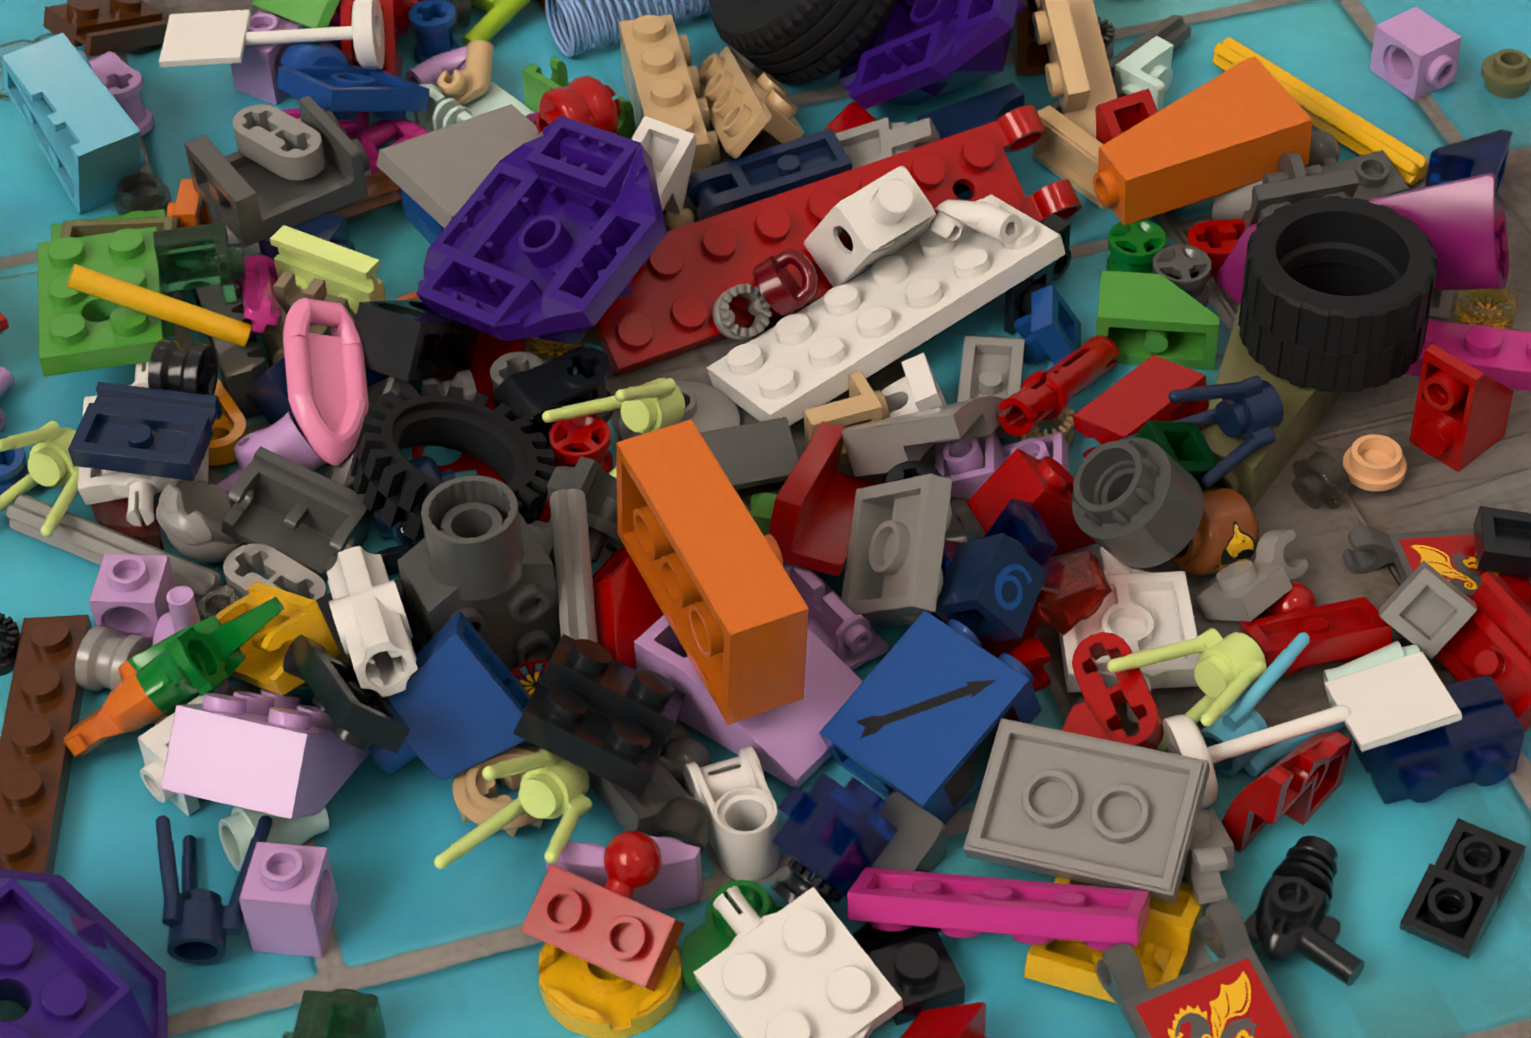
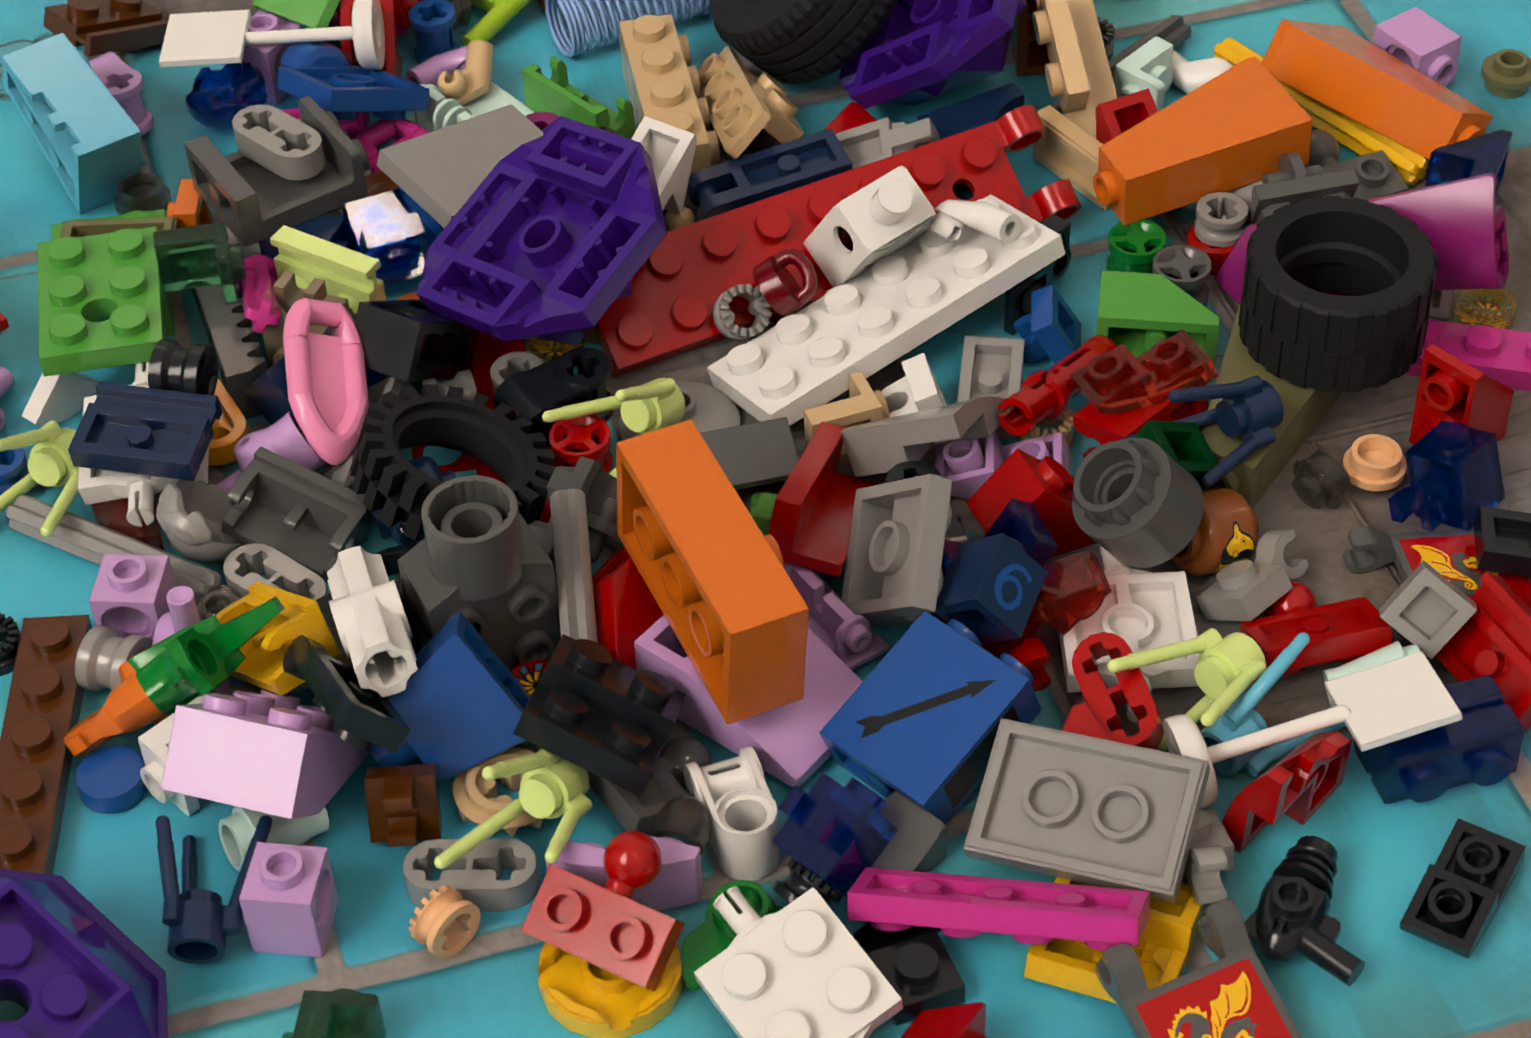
yellow bar [66,264,251,347] -> none
red piece [536,75,621,134] -> none
none -> white tile [21,372,99,426]
none -> blue tile [75,746,147,813]
none -> clear blue hair [185,60,267,130]
none -> brick [343,188,425,287]
none -> reddish brown tile [364,763,443,847]
none -> light grey beam [402,838,540,911]
none -> light nougat bush [408,885,481,959]
none -> clear red slope [1070,330,1218,414]
none -> white arm [1171,50,1234,94]
none -> light grey bush [1194,192,1249,248]
none -> orange slope [1262,19,1493,166]
none -> clear blue brick [1388,421,1505,532]

